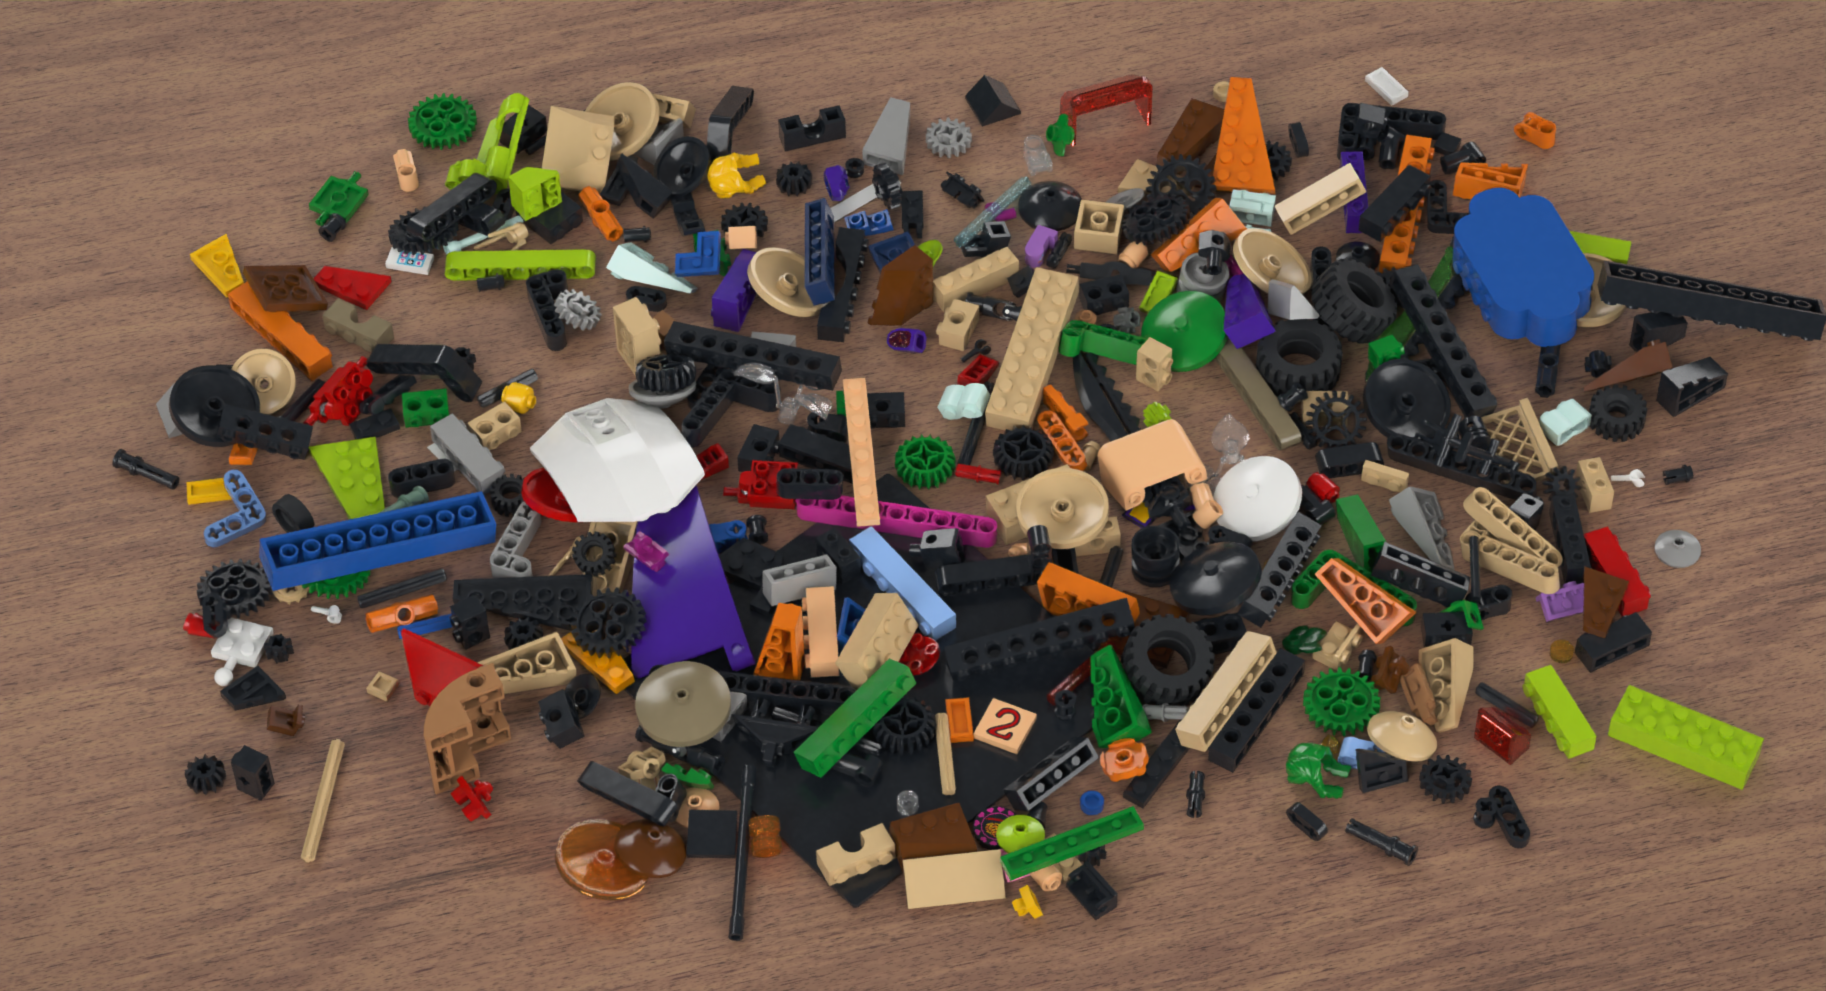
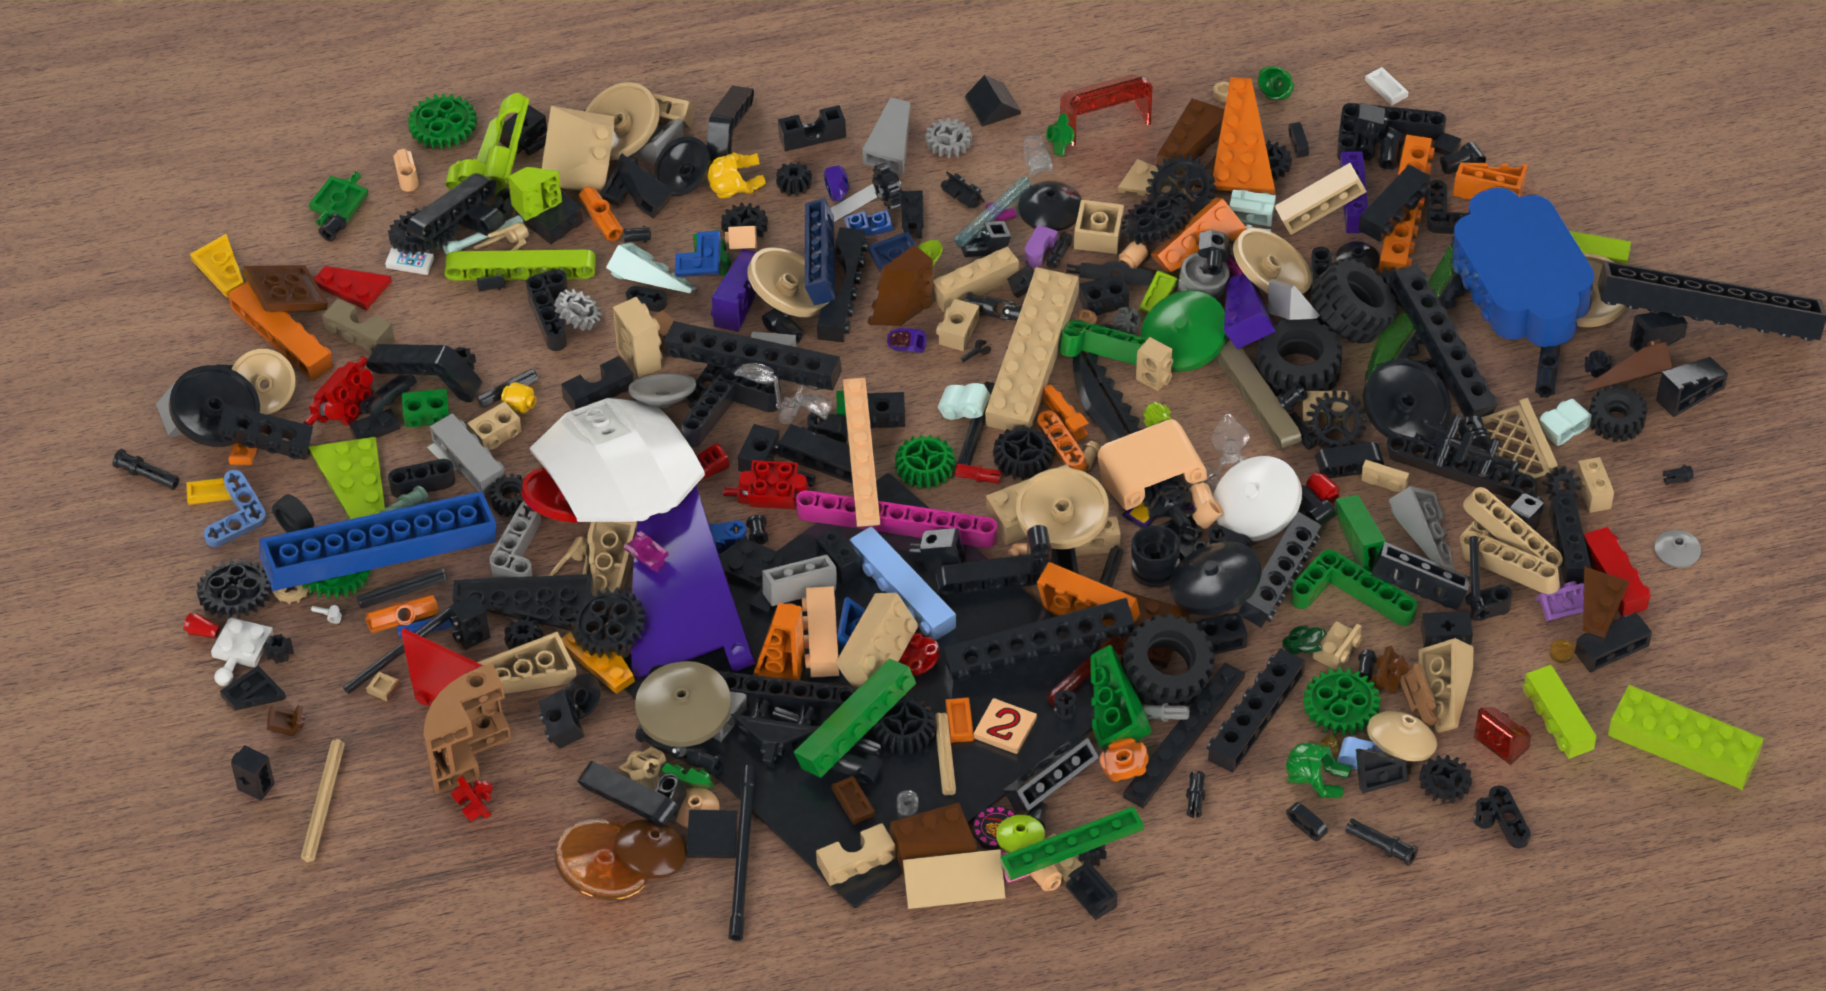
black gear [185,754,226,795] -> none
black beam [202,593,228,638] -> none
black axle [277,379,325,421] -> none
black tyre [572,531,617,577] -> none
black gear [635,353,696,392] -> none
black slope [670,192,705,236] -> none
clear orange wheel [748,815,783,858] -> none
black beam [776,468,843,500] -> none
black bush [845,158,864,178] -> none
red slope [957,354,999,386] -> none
yellow tile [1012,885,1043,919] -> none
blue tile [1080,791,1104,815] -> none
light grey dish [1105,188,1144,213] -> none
tan brick [1175,631,1276,752] -> none
orange wedge [1315,558,1417,644] -> none
green brick [1368,334,1404,369] -> none
green bracket [1439,600,1484,630] -> none
black axle [1475,682,1539,728] -> none
orange piece [1514,112,1556,149] -> none
white hand [1611,469,1645,487] -> none
none -> black piece [343,603,455,694]
none -> black arch [561,356,633,411]
none -> black piece [762,308,804,344]
none -> reddish brown plate [832,776,875,825]
none -> green piece [1257,66,1294,101]

